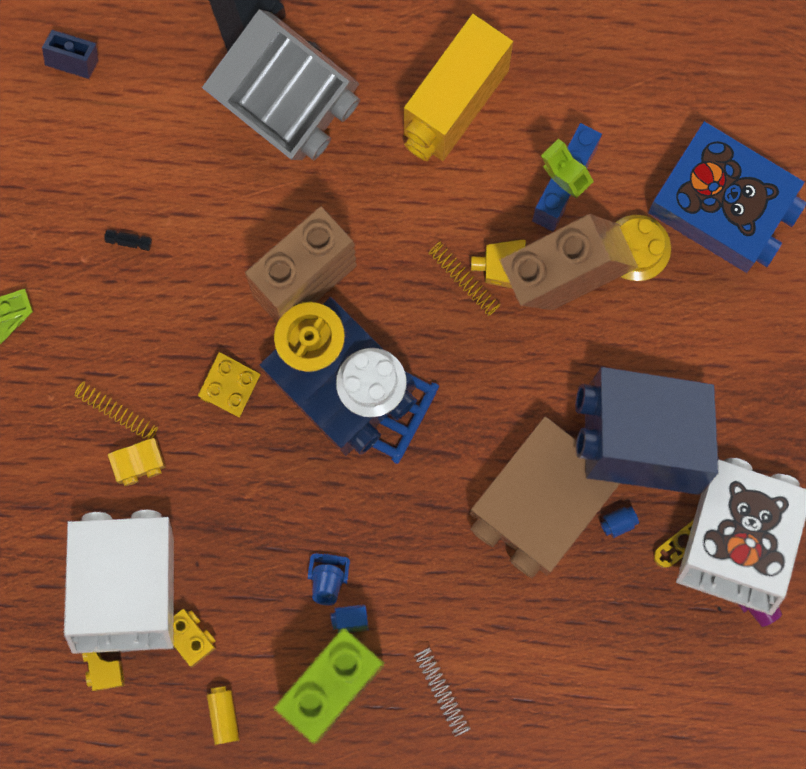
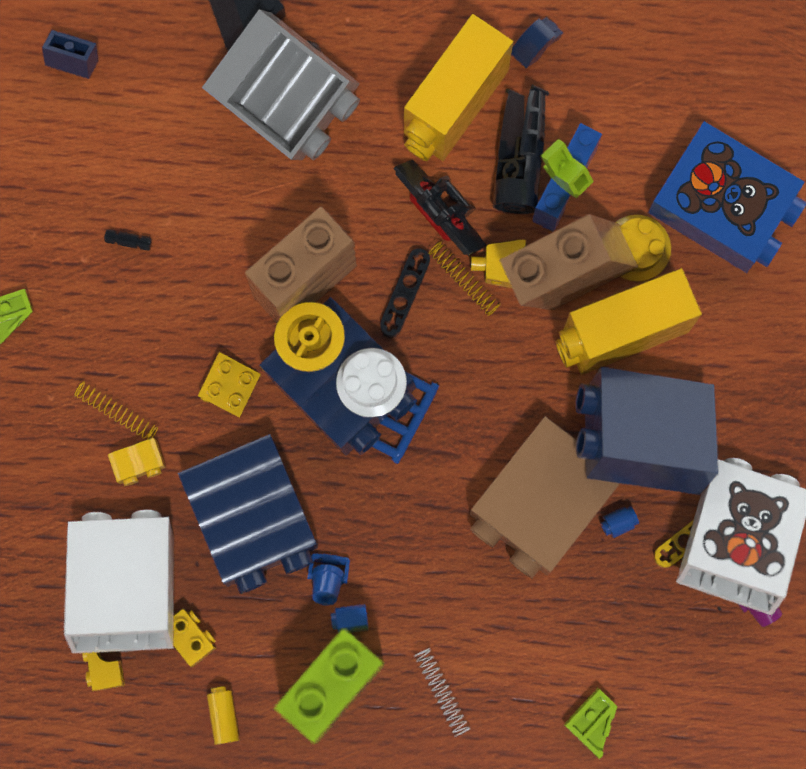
none -> dark blue brick [178,434,318,594]
none -> black beam [380,248,430,338]
none -> black piece [394,160,486,256]
none -> black piece [492,84,549,214]
none -> dark blue brick [511,17,563,69]
none -> yellow brick [555,268,702,376]
none -> lime wing [564,688,617,759]

